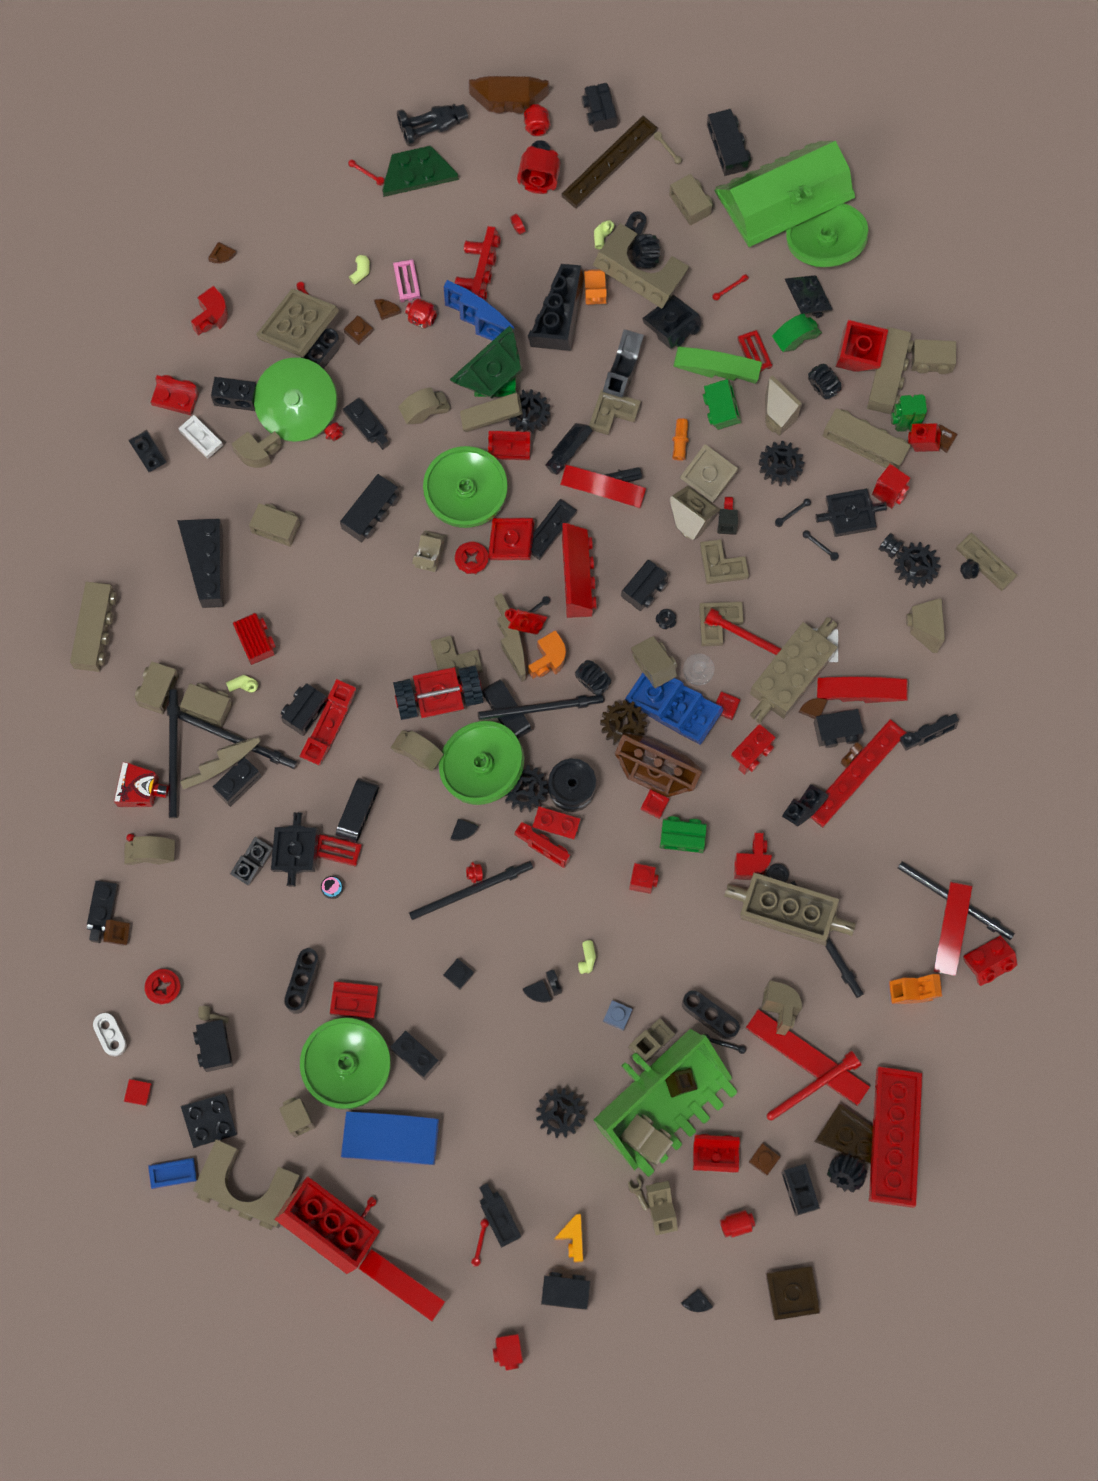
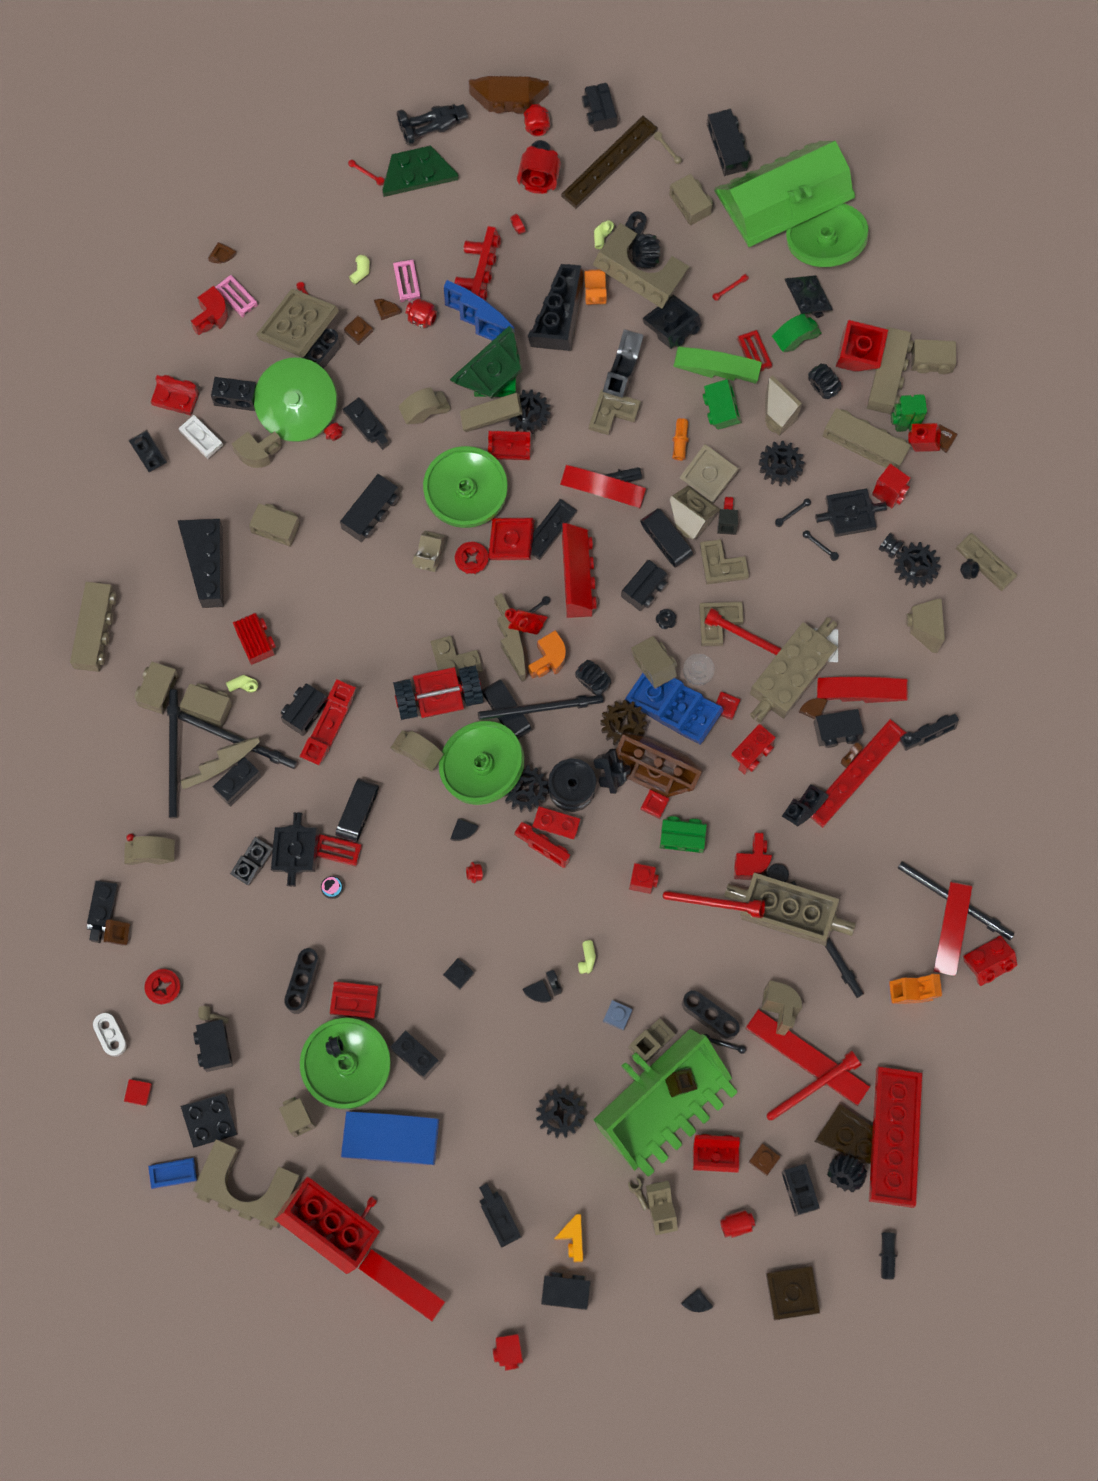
torso [114,762,169,807] -> none
black bar [409,861,533,920] -> none
red hinge [471,1219,489,1267] -> none
black hinge [545,423,593,475] -> none
dark tan brick [620,1115,673,1166] -> none
none -> bright pink tile [215,275,258,318]
none -> black plate [325,1036,344,1058]
none -> black hips [594,749,631,794]
none -> black beam [640,508,693,568]
none -> red piece [662,891,765,918]
none -> black axle [879,1232,898,1280]

